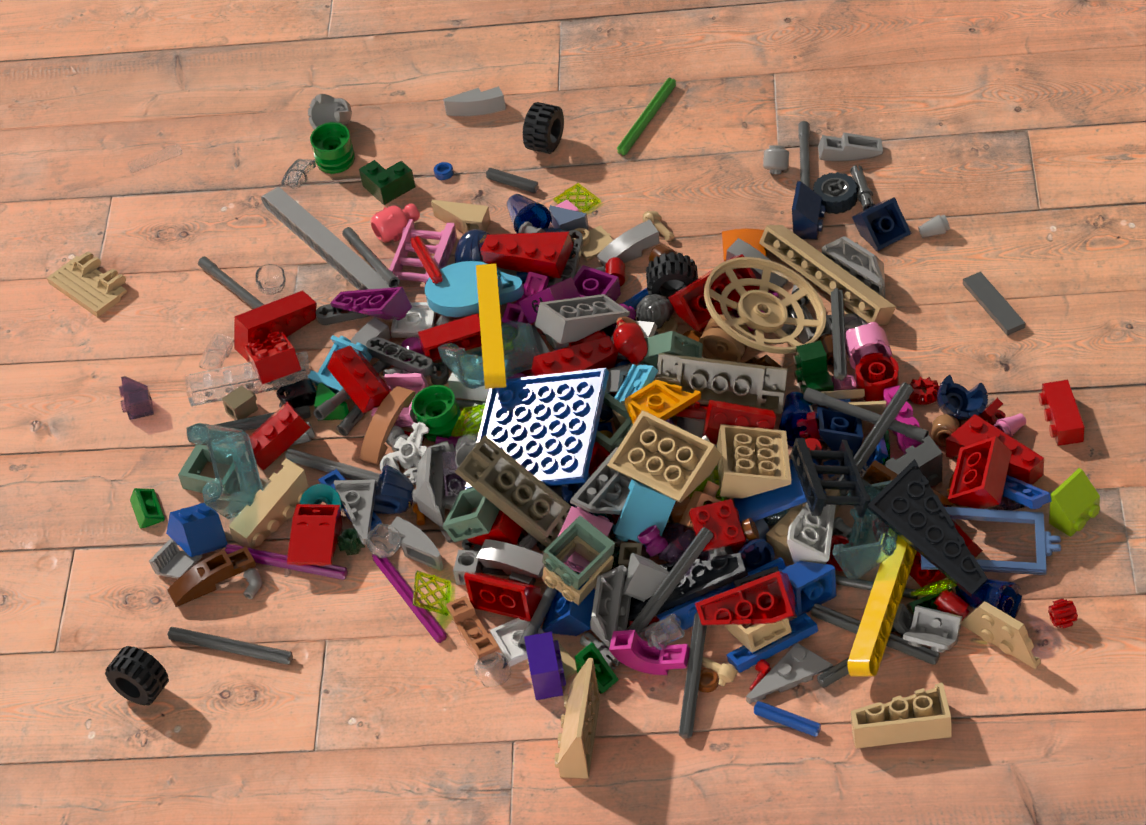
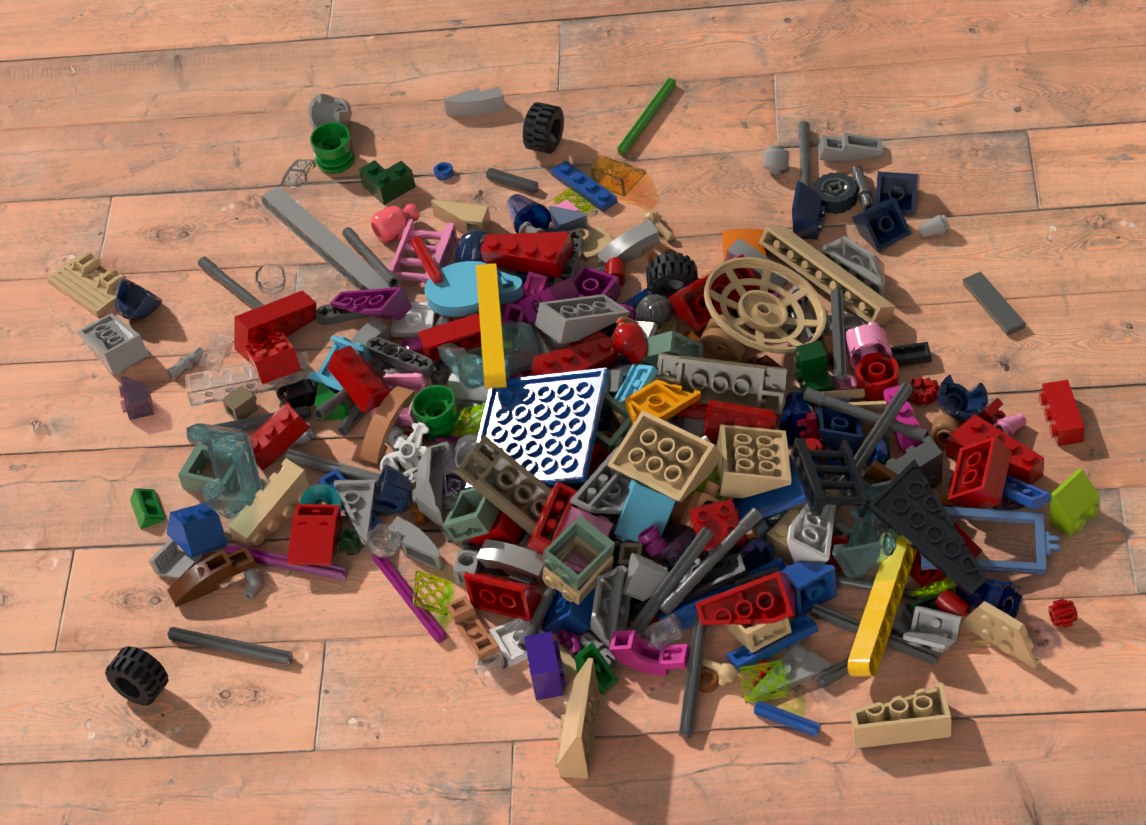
none -> light grey slope [77,313,149,375]
none -> dark blue hair [115,277,163,321]
none -> light grey pin [166,347,207,380]
none -> red brick [527,481,578,555]
none -> blue plate [551,160,617,212]
none -> magenta arm [557,630,582,659]
none -> clear yellow slope [590,155,646,197]
none -> dark grey piece [658,508,763,616]
none -> clear neon green window [739,660,788,704]
none -> dark blue slope [875,171,920,214]
none -> black plate [890,342,932,367]

